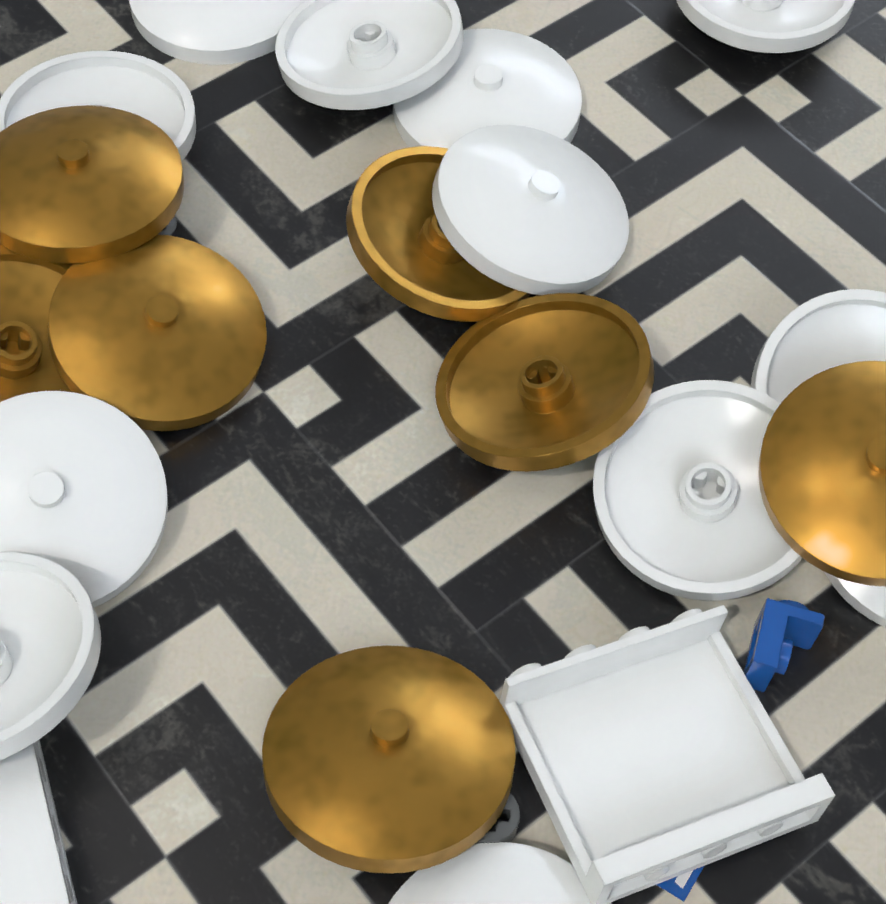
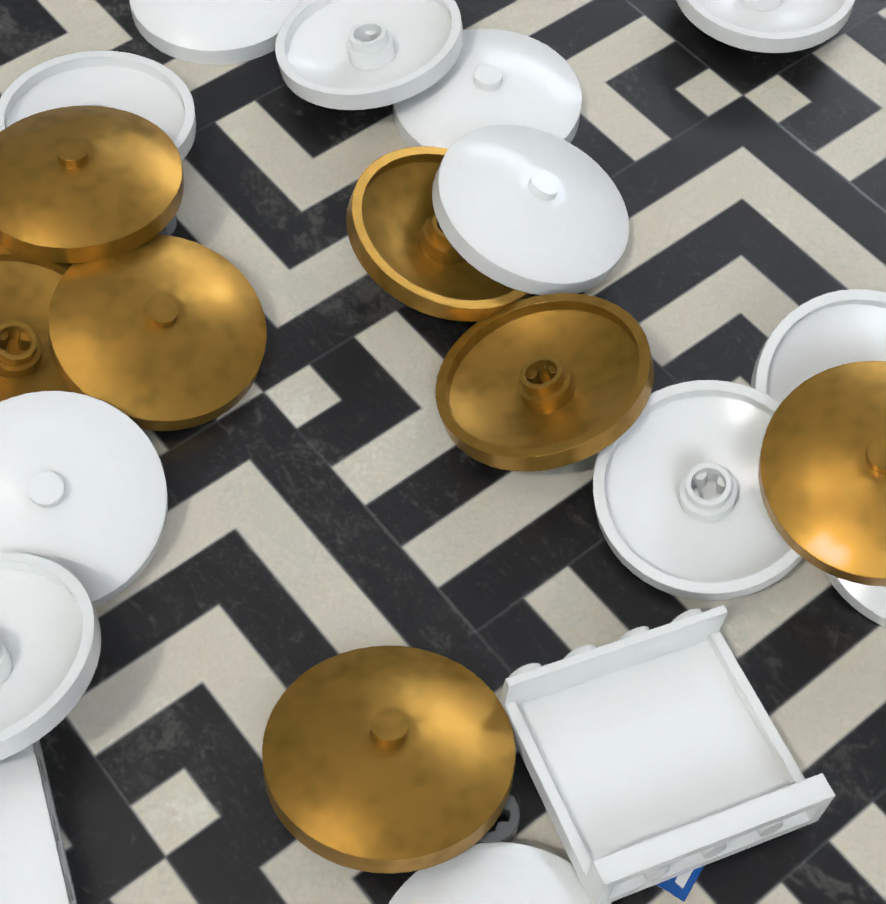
blue bracket [744,598,825,692] -> none

